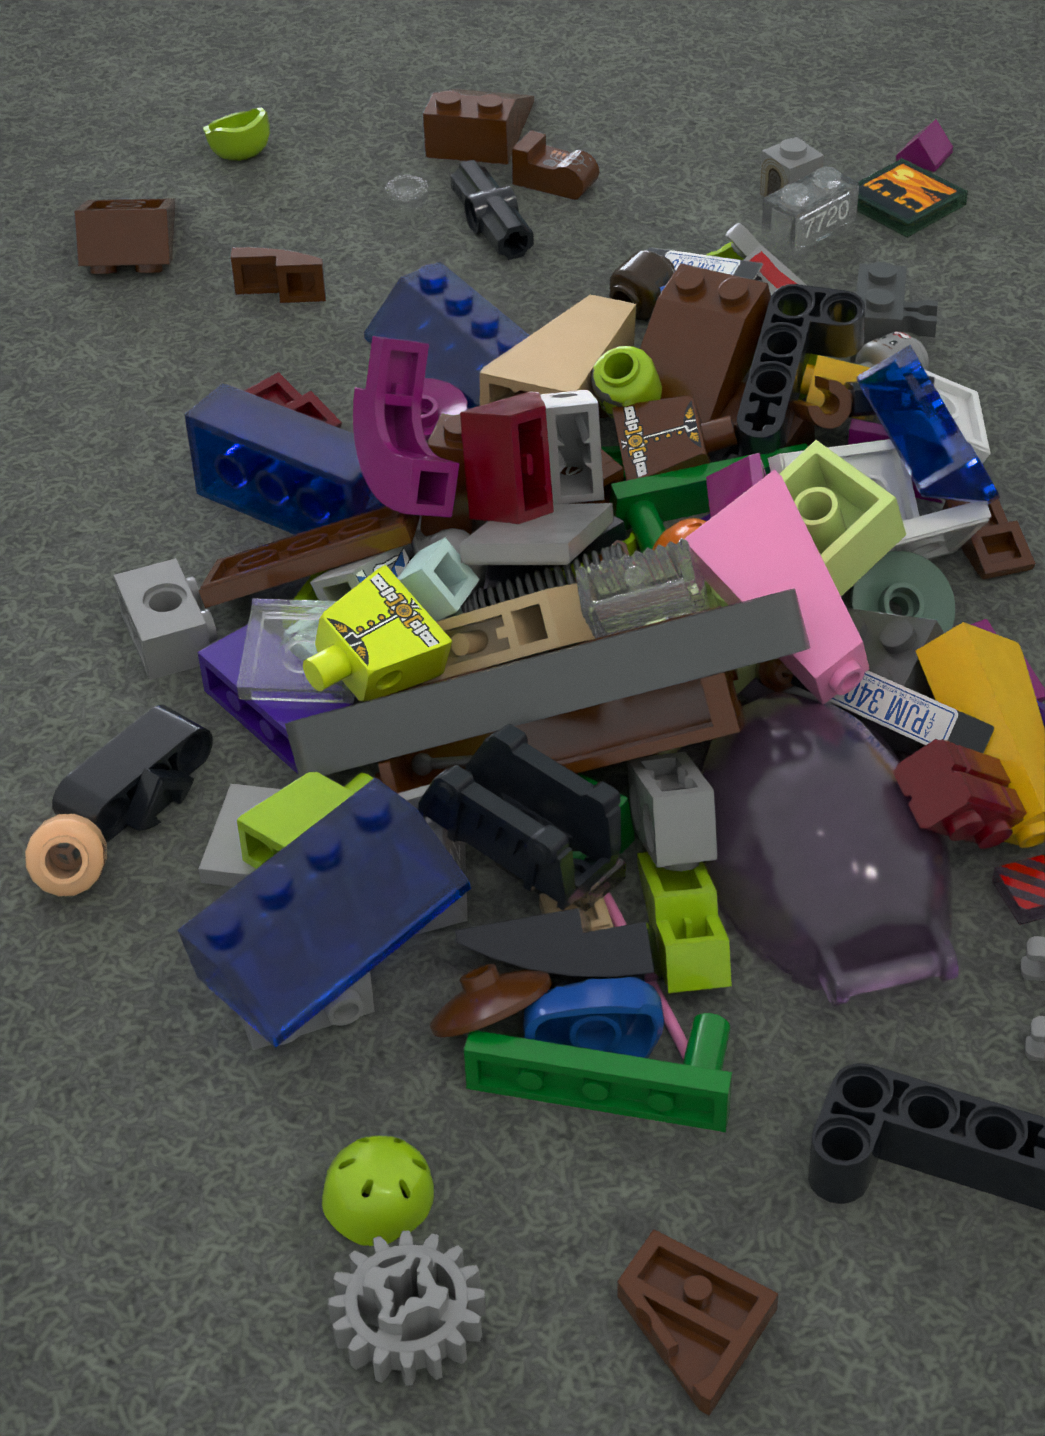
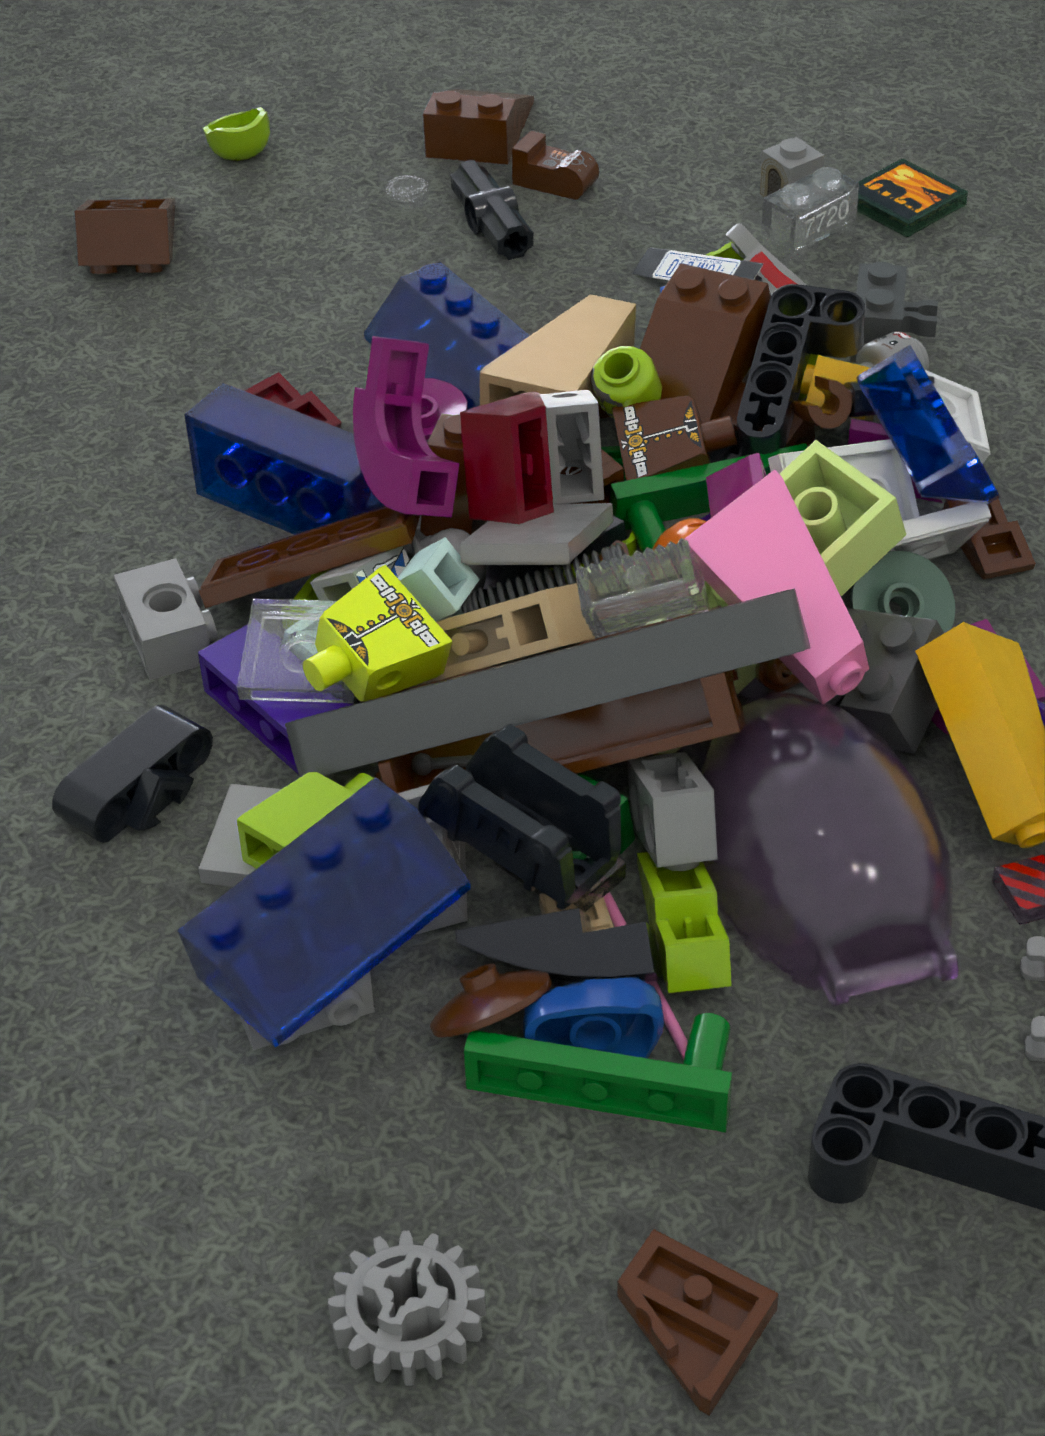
light nougat head [25,814,107,897] -> none
reddish brown slope [231,247,326,303] -> none
lime helmet [322,1135,434,1246] -> none
dark brown head [609,250,676,320] -> none
sticker [791,671,994,753] -> none
dark red brick [893,739,1027,849] -> none
magenta slope [896,119,953,172] -> none

